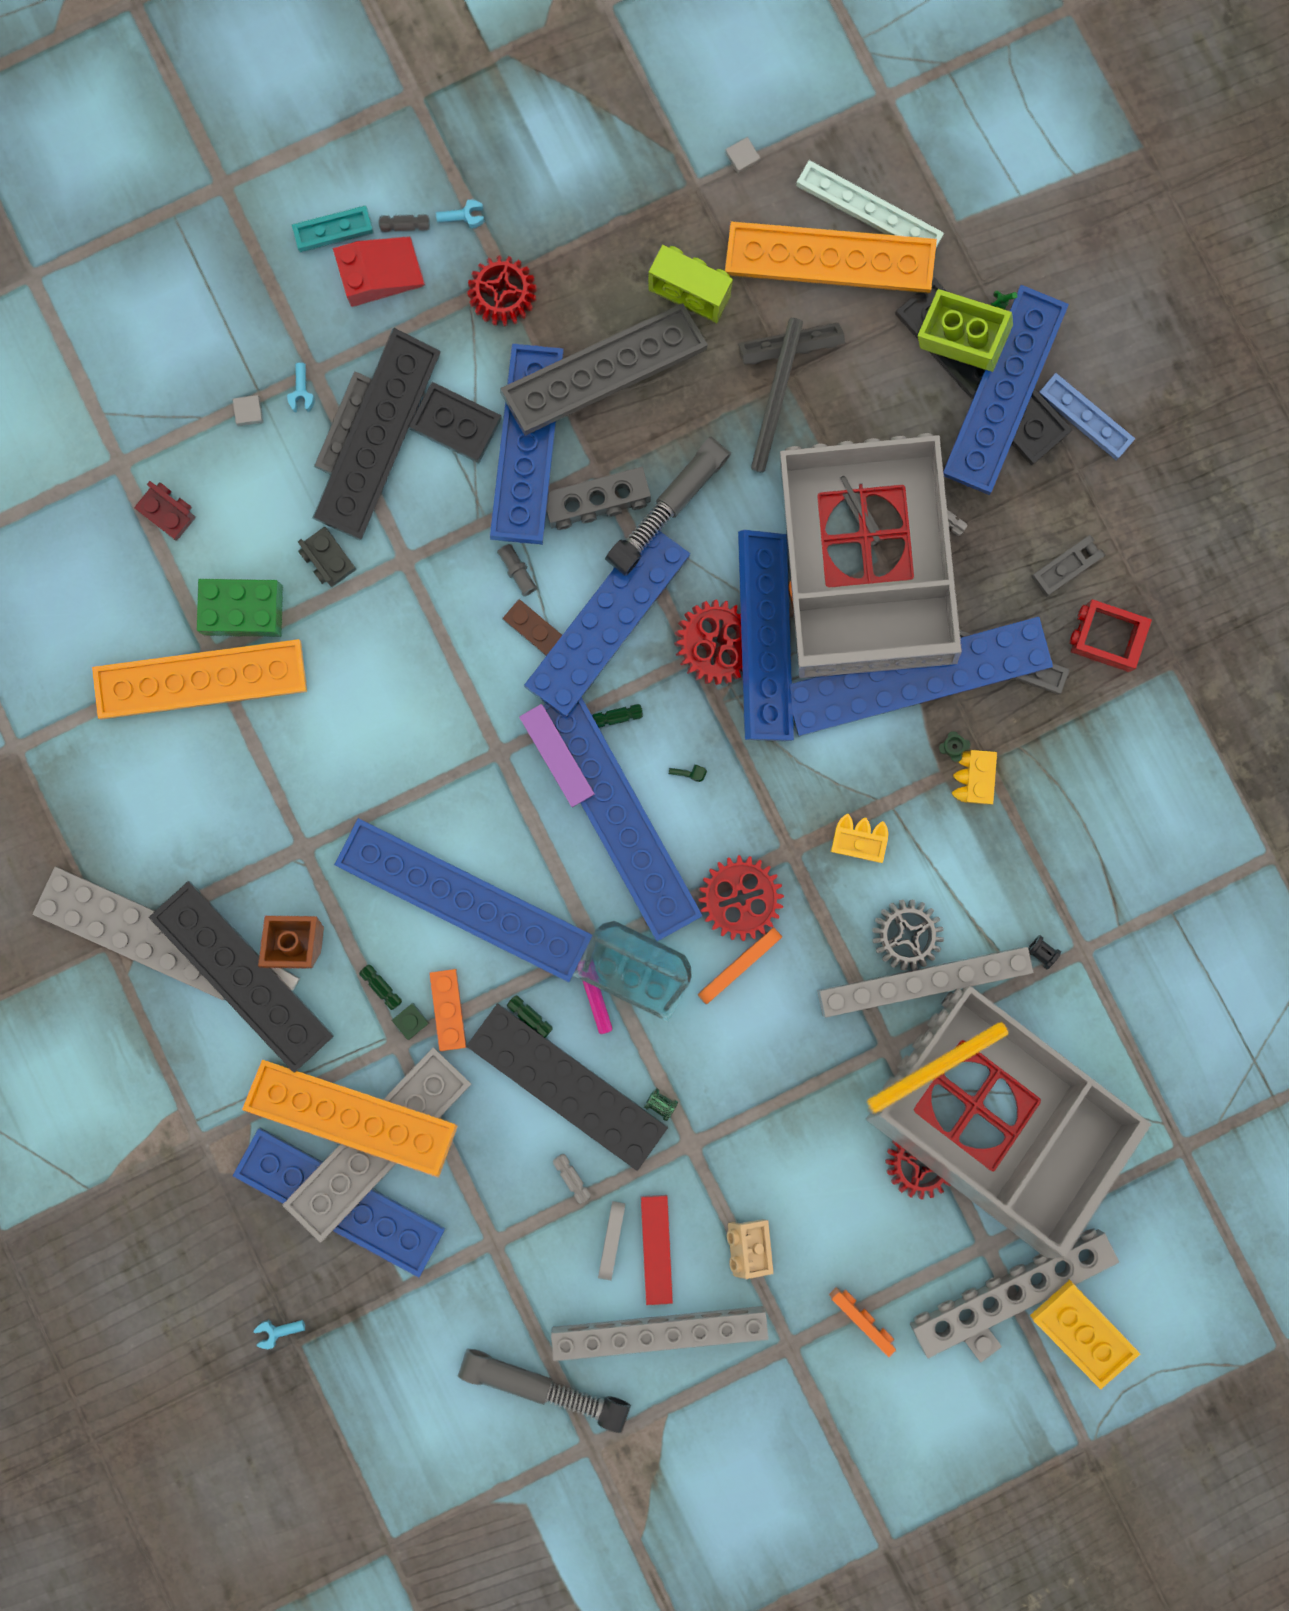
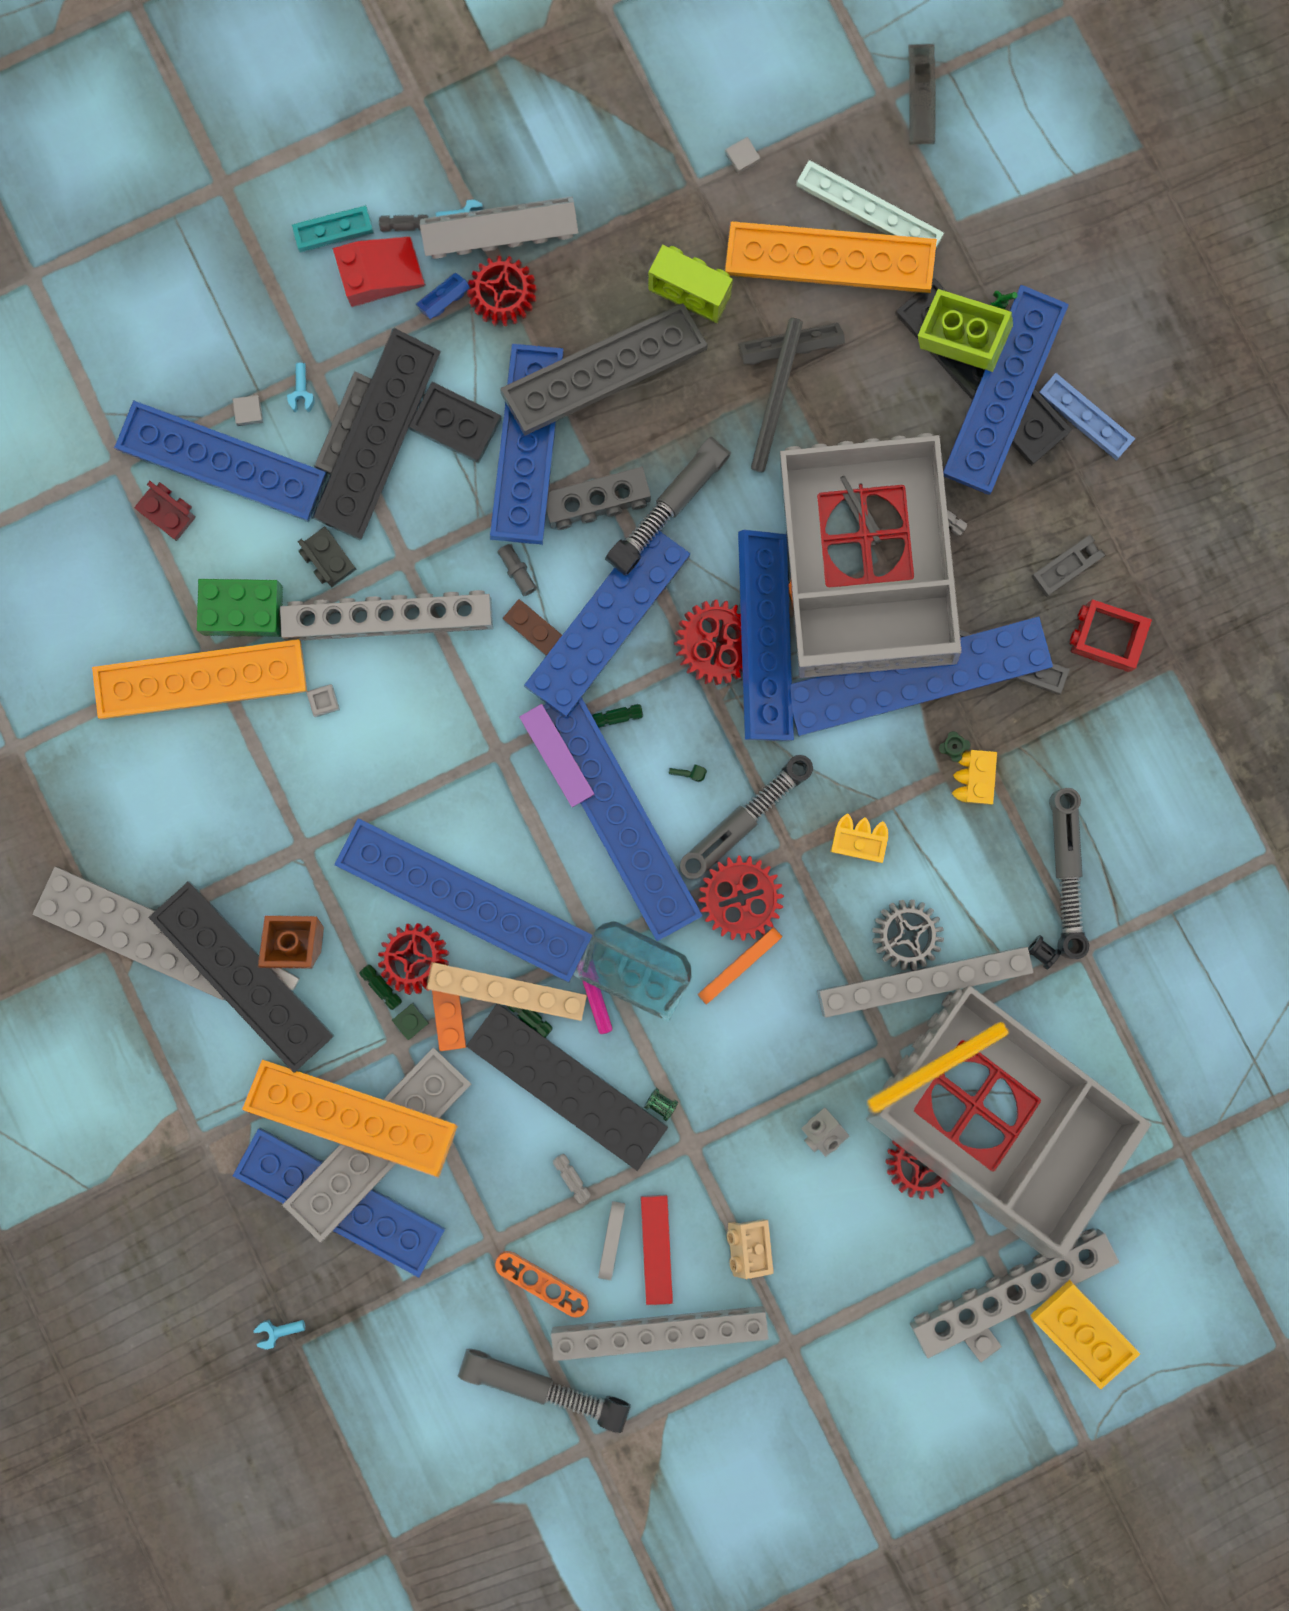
orange plate [829,1287,896,1357] -> none
none -> blue plate [114,400,328,522]
none -> light grey brick [280,590,493,641]
none -> light grey tile [307,684,340,717]
none -> red gear [378,923,449,995]
none -> blue plate [416,272,470,319]
none -> light grey brick [420,196,578,259]
none -> tan plate [426,962,587,1021]
none -> orange beam [495,1251,589,1318]
none -> piece [680,755,813,880]
none -> light grey brick [801,1108,849,1157]
none -> clear smoke slope [908,44,936,145]
none -> piece [1049,788,1090,959]

